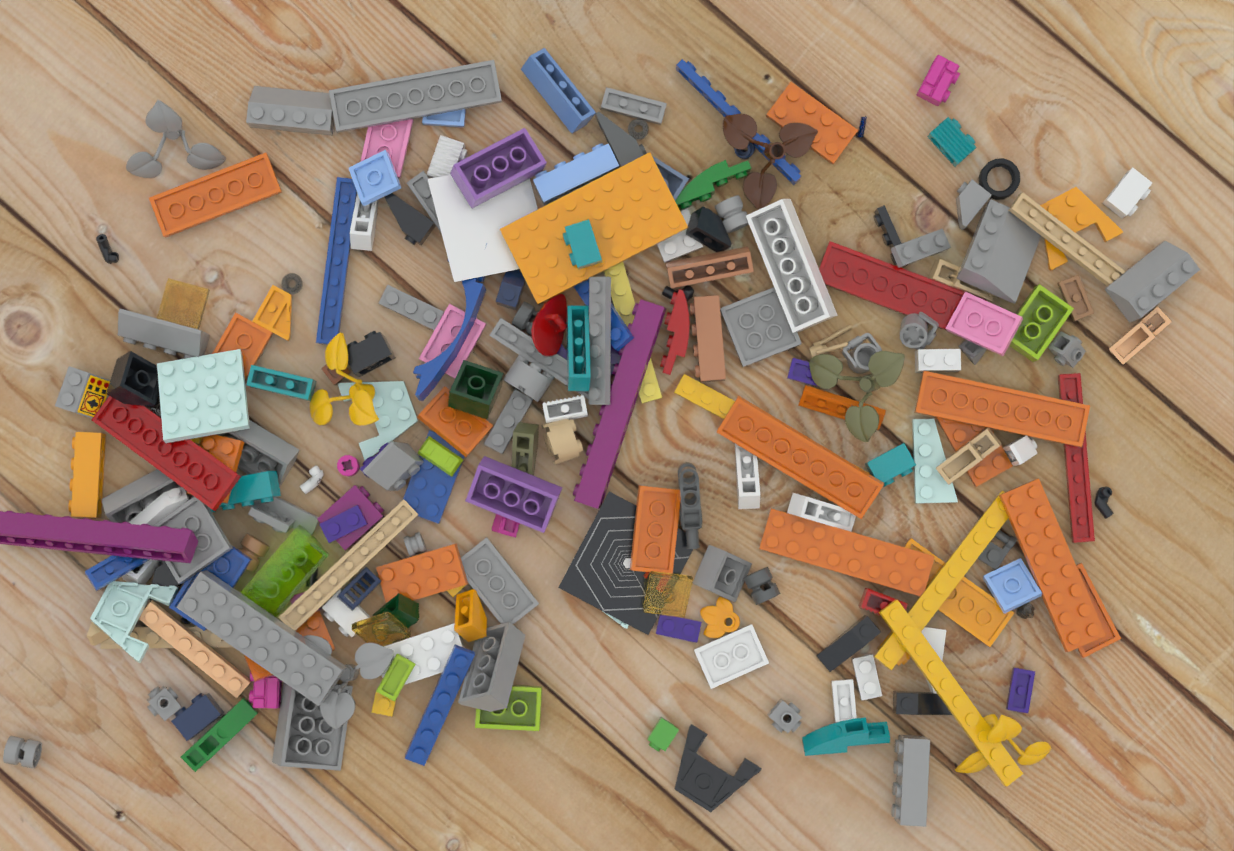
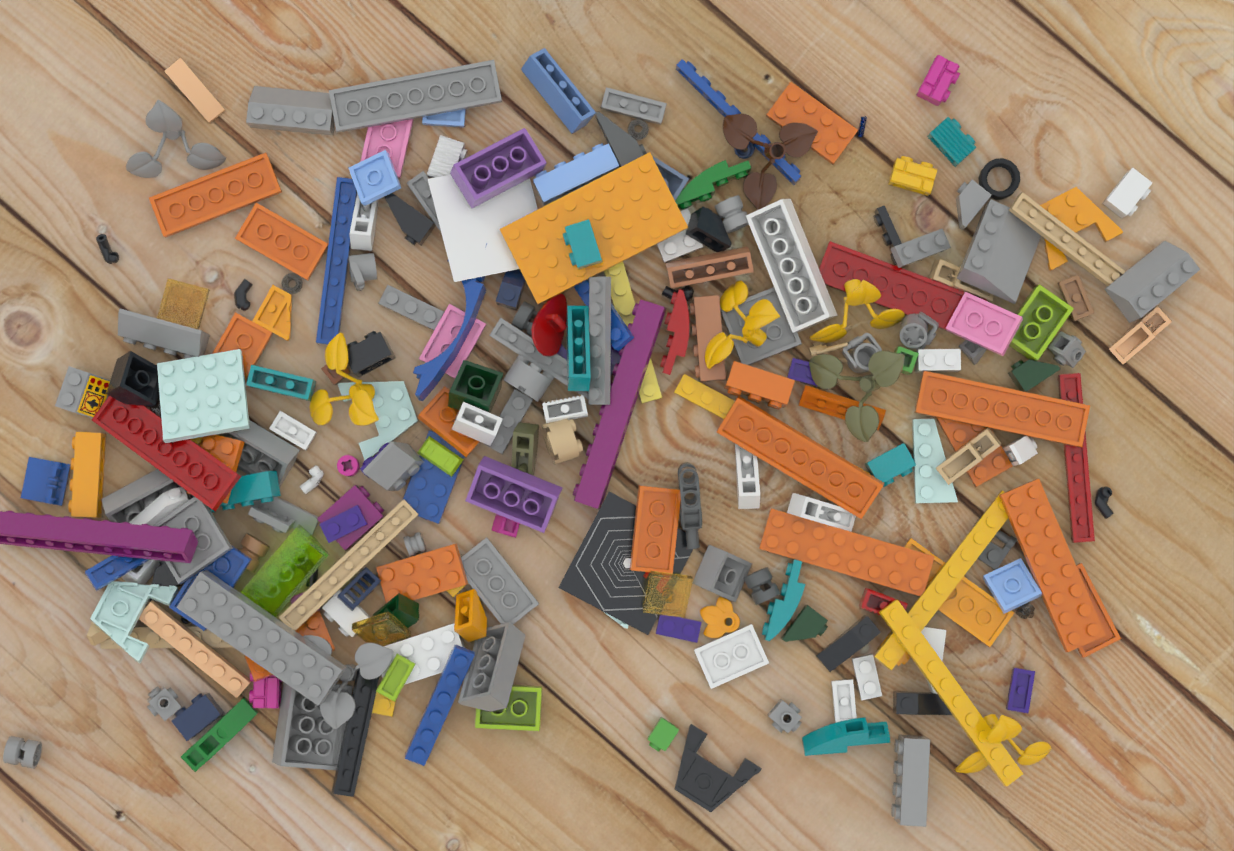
none -> blue hinge [21,457,71,506]
none -> light nougat slope [165,58,225,124]
none -> black arm [234,278,253,311]
none -> orange plate [235,203,328,281]
none -> white plate [269,411,317,451]
none -> black plate [332,669,380,797]
none -> light grey piece [348,253,377,291]
none -> white brick [452,402,503,446]
none -> yellow plant [705,280,780,369]
none -> orange brick [724,361,795,410]
none -> teal slope [762,559,806,641]
none -> dark green slope [781,605,828,642]
none -> yellow plant [809,279,905,343]
none -> yellow brick [888,156,937,196]
none -> bright green brick [894,346,919,375]
none -> dark green slope [1008,360,1060,392]

